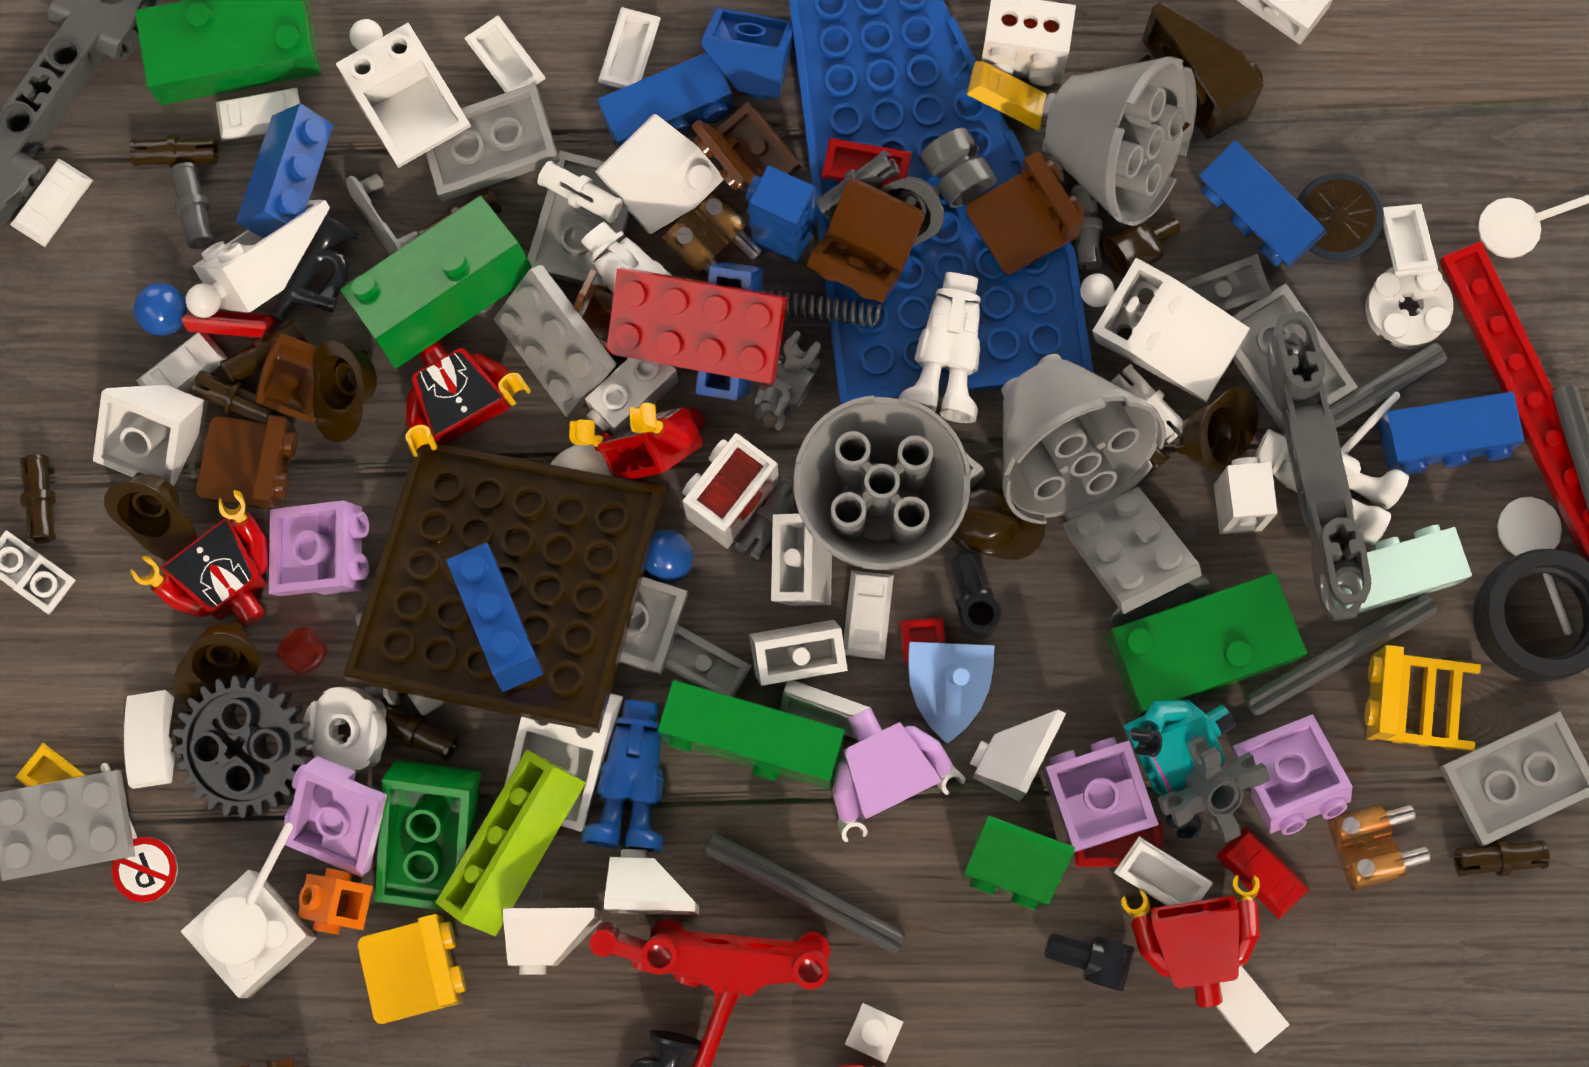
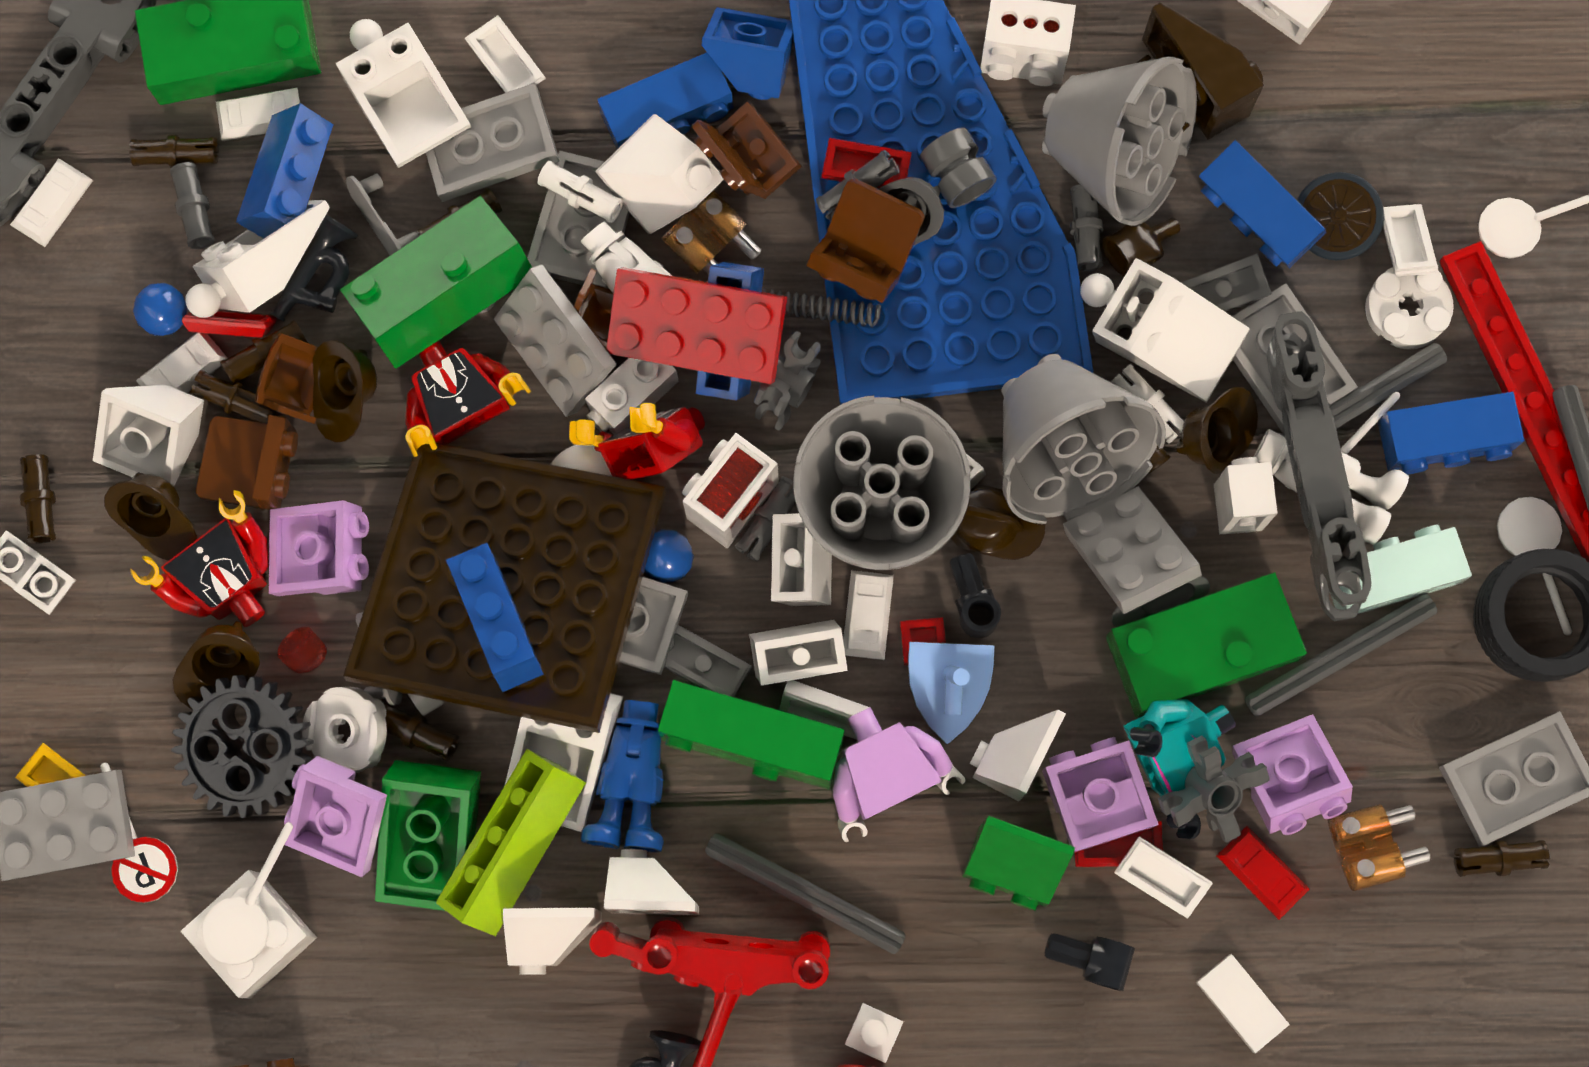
white slope [124,690,177,789] -> none
orange brick [297,868,373,935] -> none
yellow bracket [358,914,466,1024] -> none
white tile [598,7,661,89] -> none
blue brick [746,165,815,264] -> none
white piece [899,272,981,423] -> none
reddish brown bracket [966,150,1084,275] -> none
yellow tile [967,61,1047,131] -> none
red torso [1121,875,1260,1008] -> none
yellow plate [1364,645,1481,751] -> none

